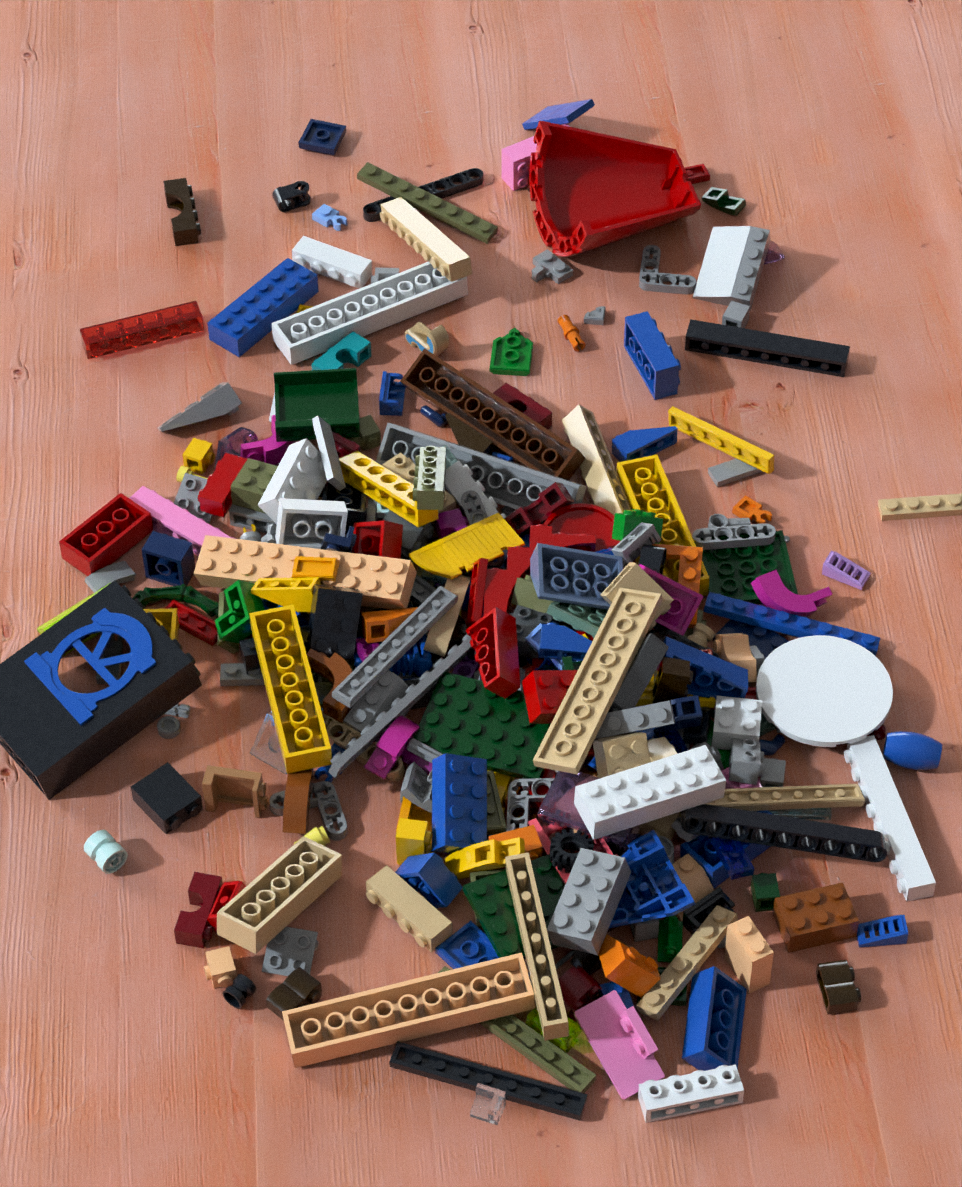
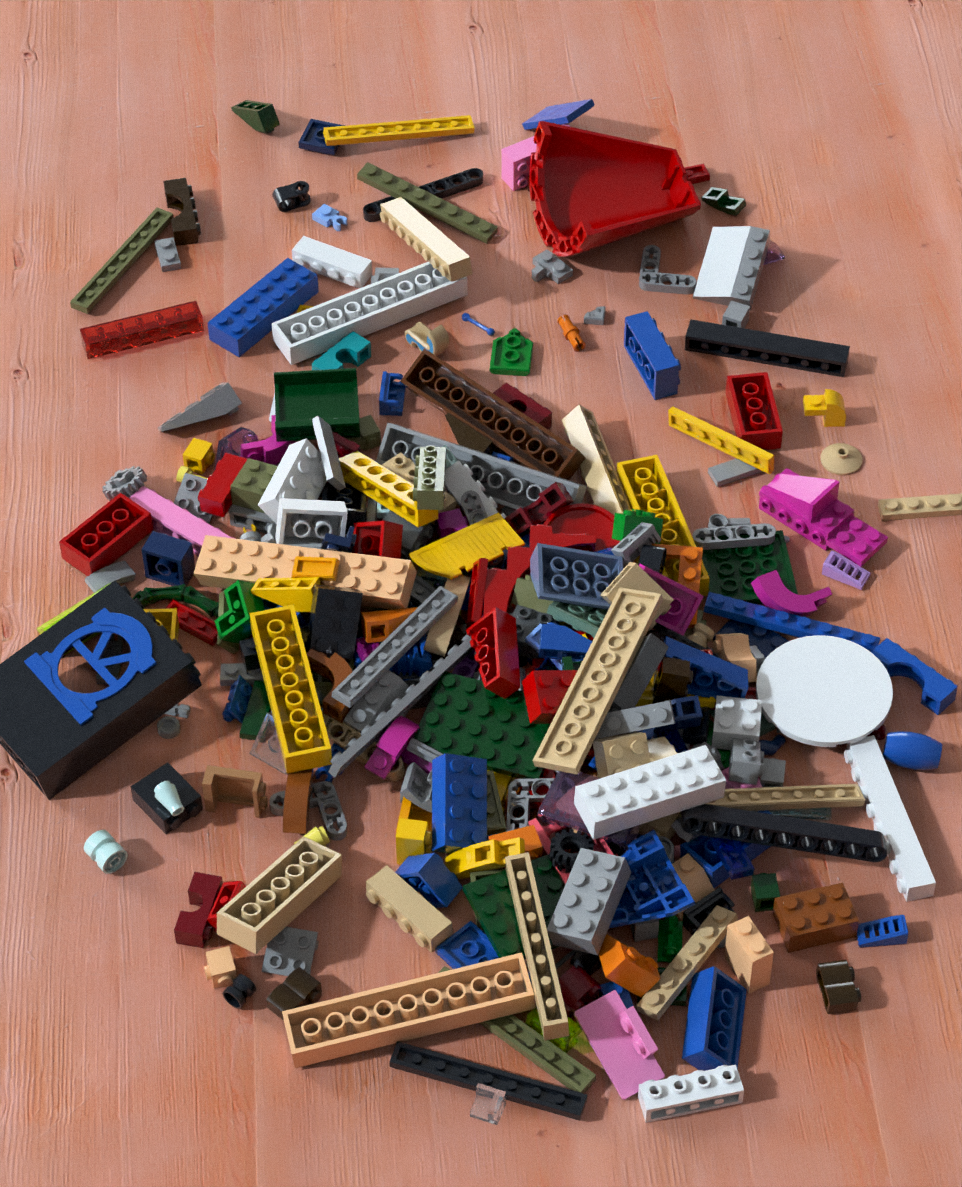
dark blue arm [420,405,448,427] -> none
blue slope [612,426,678,462] -> none
orange plate [732,495,772,524] -> none
none -> olive plate [70,208,174,314]
none -> light grey gear [102,466,147,501]
none -> light grey plate [154,237,181,272]
none -> light aqua cone [154,781,184,816]
none -> blue hinge [222,675,253,724]
none -> dark green slope [231,100,280,134]
none -> dark green tile [239,681,271,741]
none -> yellow plate [323,115,475,146]
none -> blue hinge [462,313,495,336]
none -> red brick [725,372,783,450]
none -> dark pink wedge [759,468,888,567]
none -> yellow brick [803,389,846,427]
none -> tan dish [820,443,863,475]
none -> blue arch [871,638,958,715]

